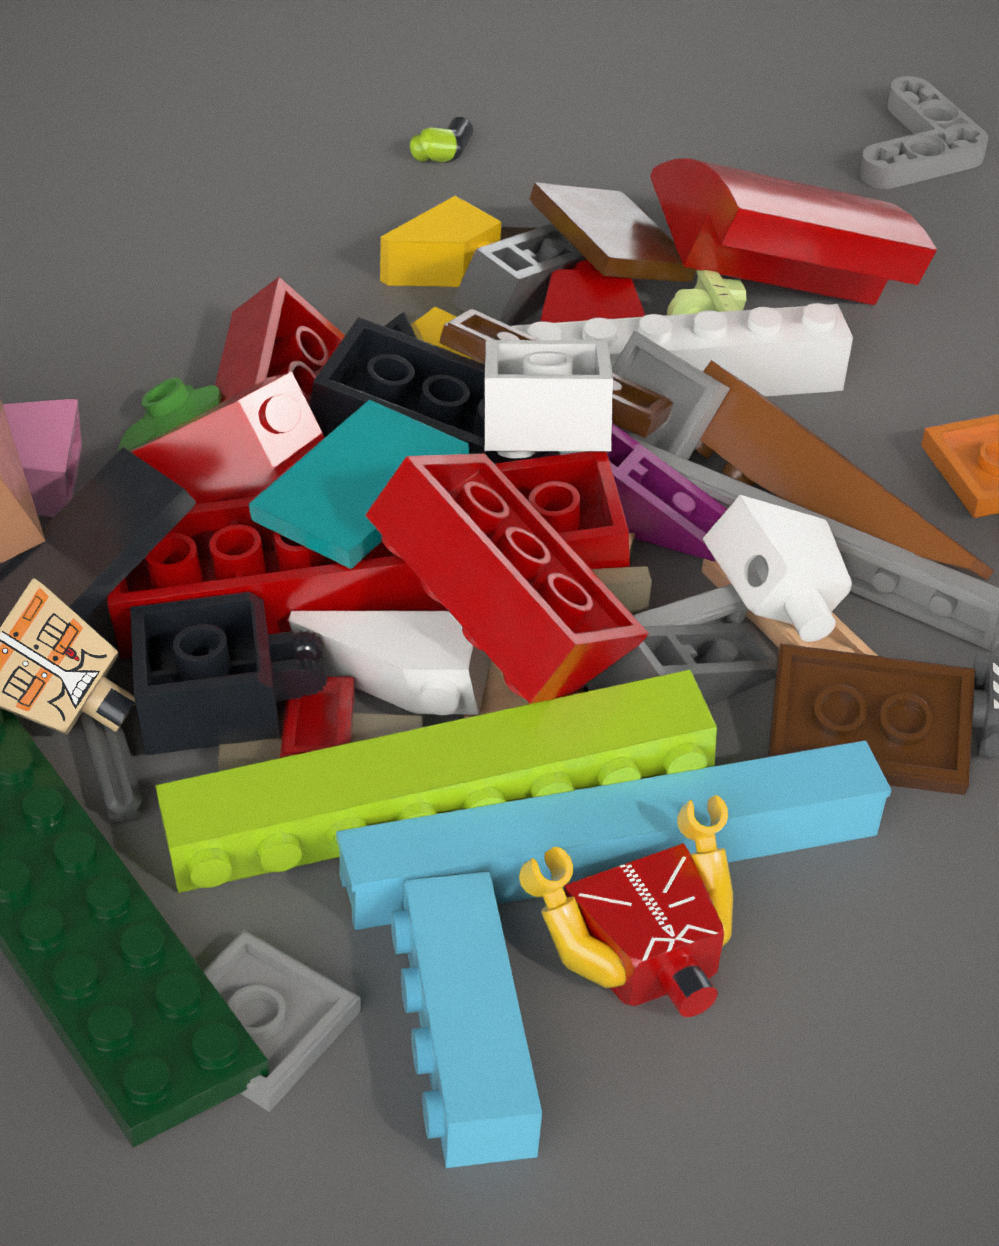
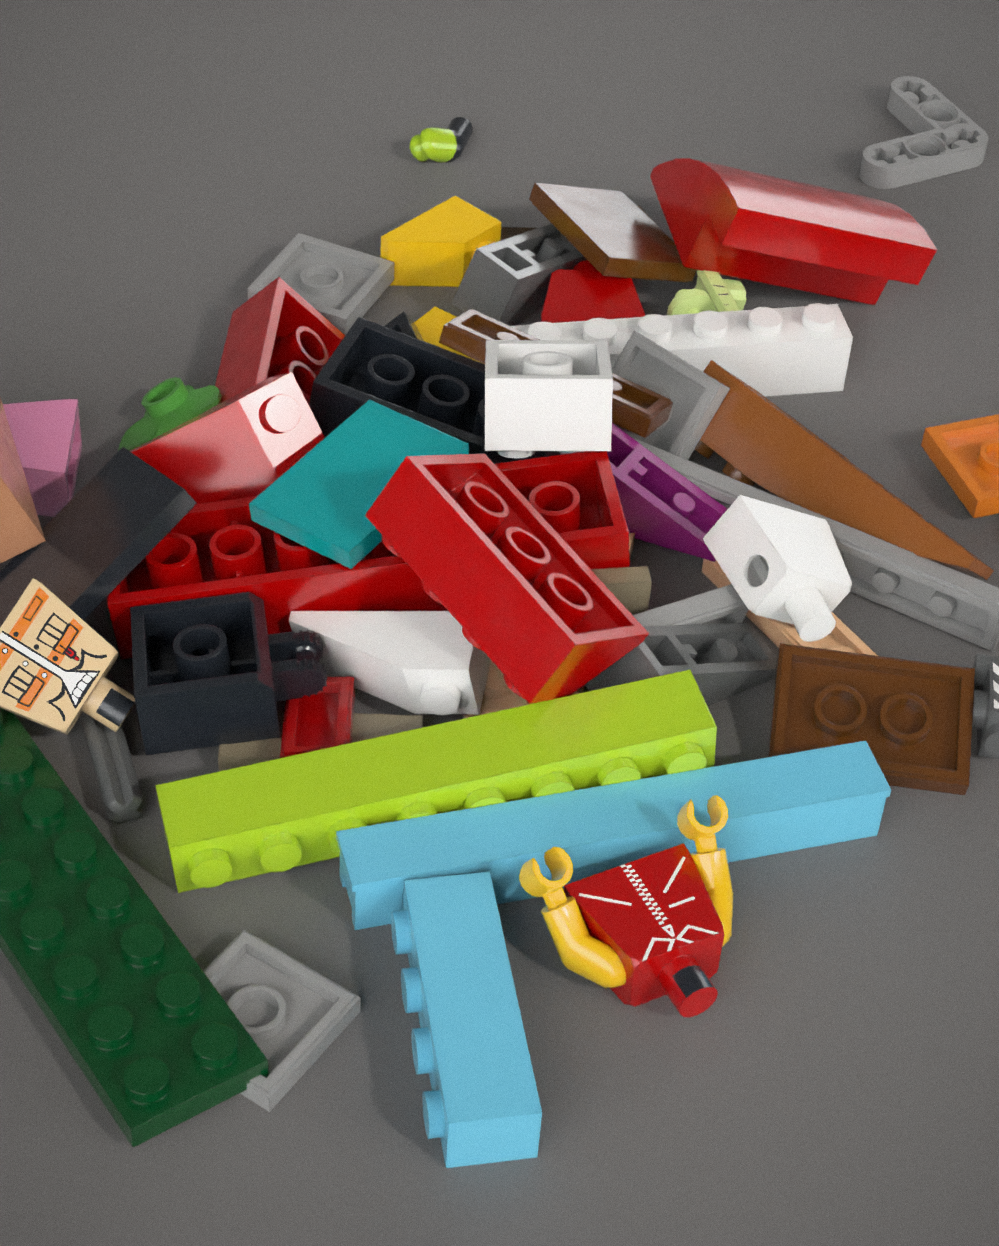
none -> light grey plate [247,233,394,335]

